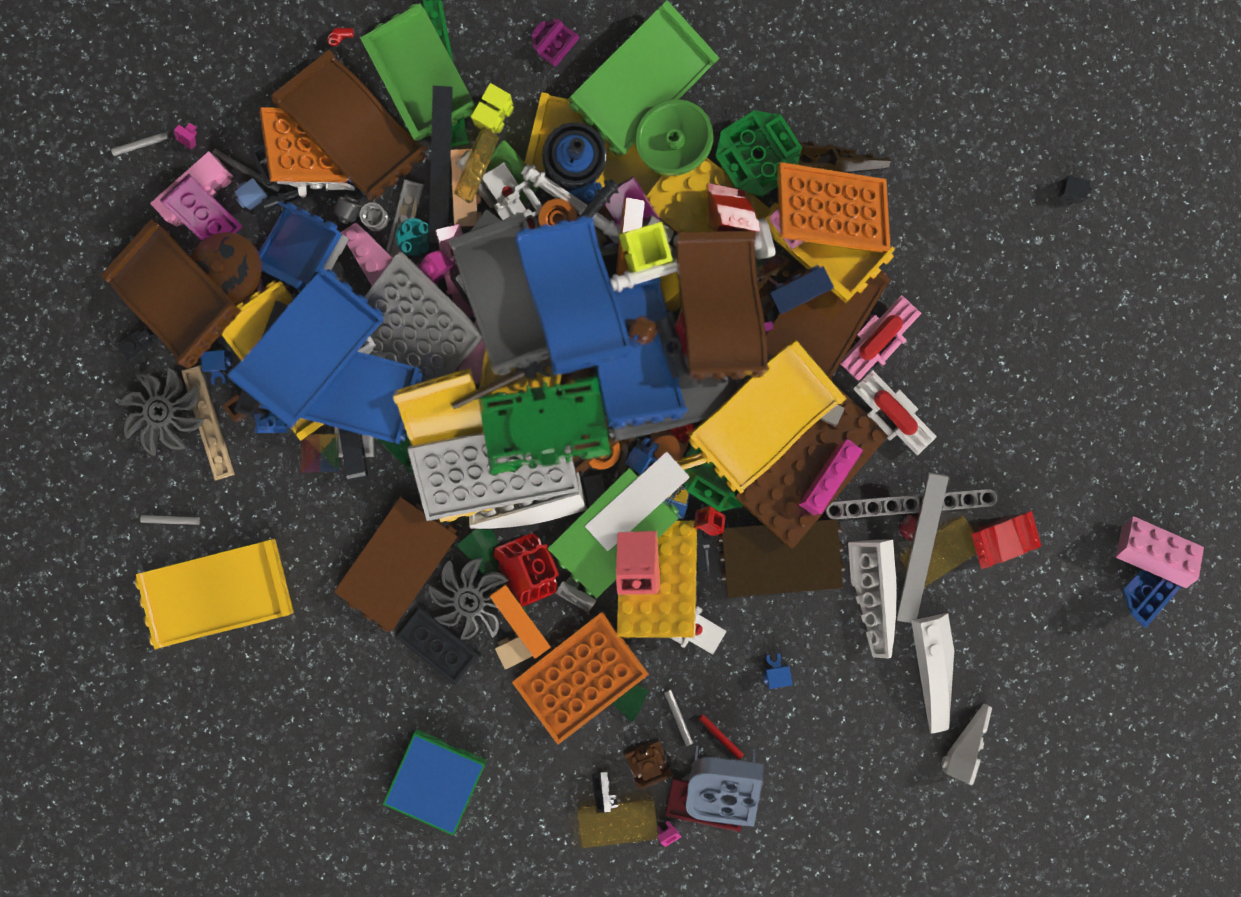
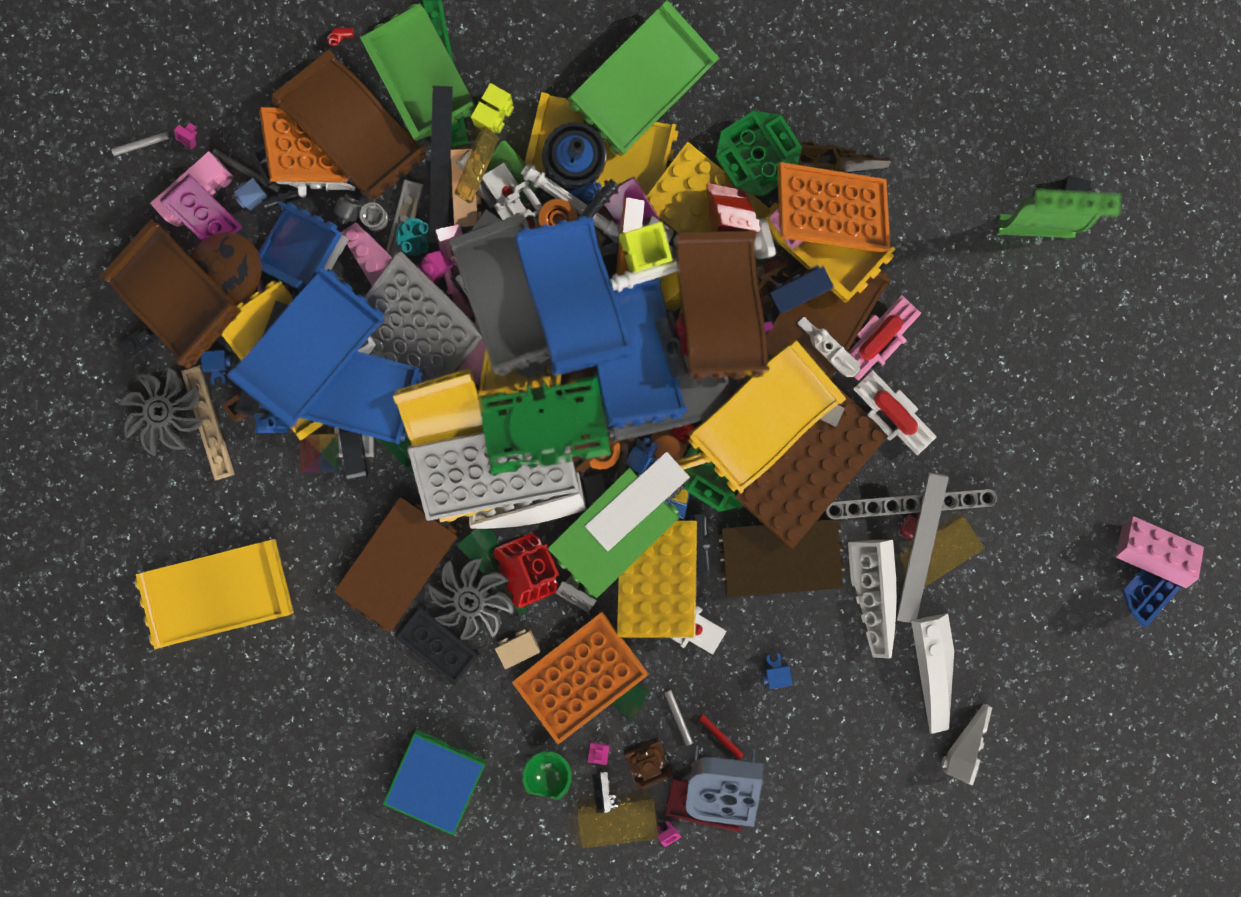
light grey piece [140,515,200,525] -> none
dark brown bar [451,368,526,410] -> none
orange tile [489,584,551,658] -> none
magenta slope [532,19,579,67] -> none
coral slope [616,531,661,595] -> none
reddish brown head [627,315,658,345] -> none
bright green dish [636,100,713,176] -> none
red brick [694,506,726,536] -> none
dark pink brick [799,439,863,515] -> none
red slope [971,510,1041,569] -> none
none -> green cylinder [523,752,572,799]
none -> dark pink tile [588,742,609,765]
none -> white piece [797,317,860,377]
none -> bright green panel [997,190,1120,238]

